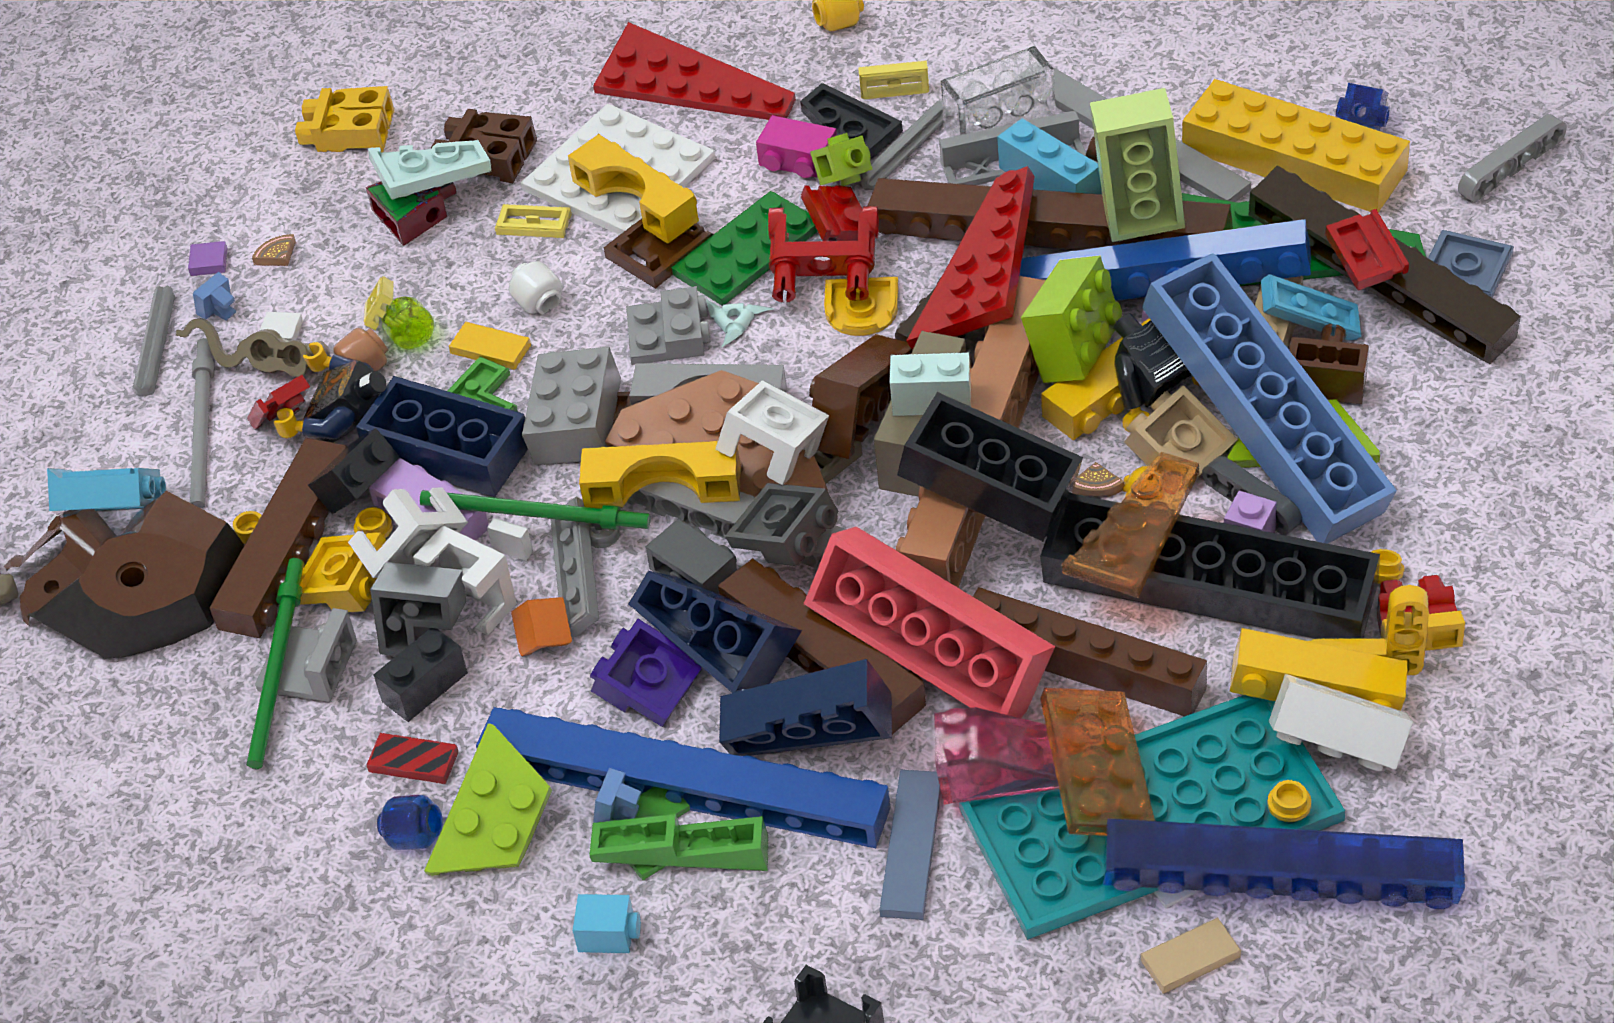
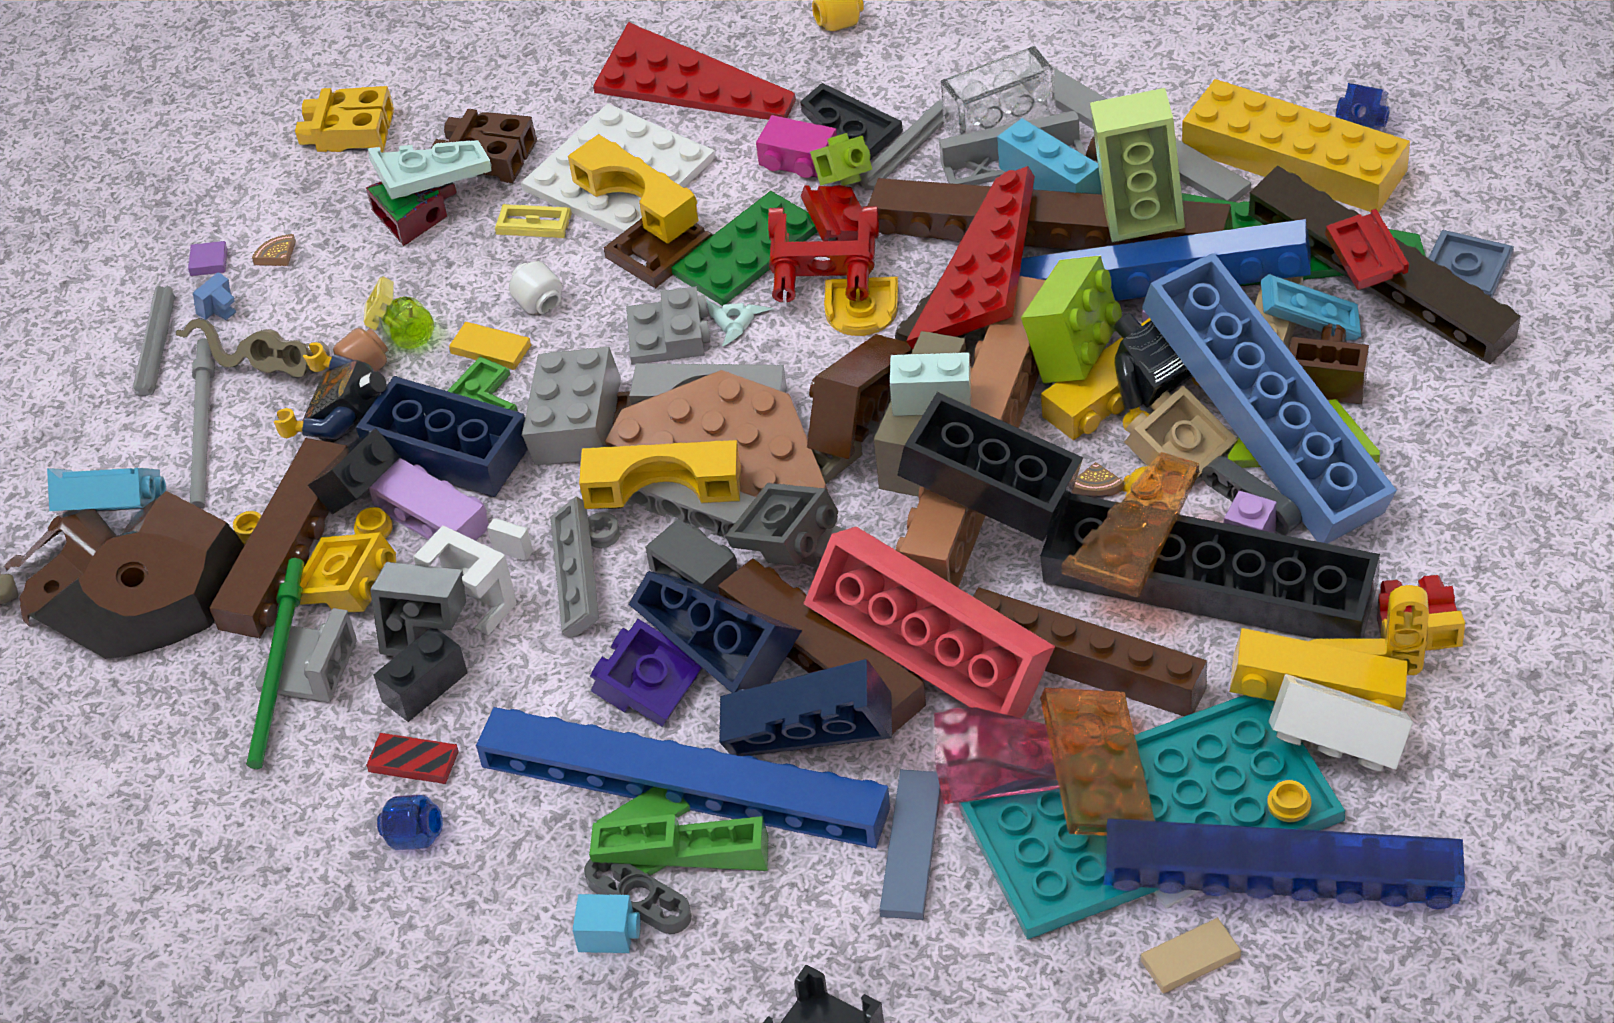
red plate [247,375,310,430] -> none
white tile [260,312,303,341] -> none
white panel [348,487,468,578] -> none
green bar [420,490,651,530] -> none
lime wing [424,723,552,876] -> none
orange panel [511,597,572,656] -> none
medium blue tile [593,768,641,823] -> none
white panel [716,380,829,485] -> none
light yellow tile [858,60,929,99] -> none
yellow plate [1372,549,1405,584] -> none
light grey beam [1458,114,1567,203] -> none
none -> dark grey beam [584,859,692,934]

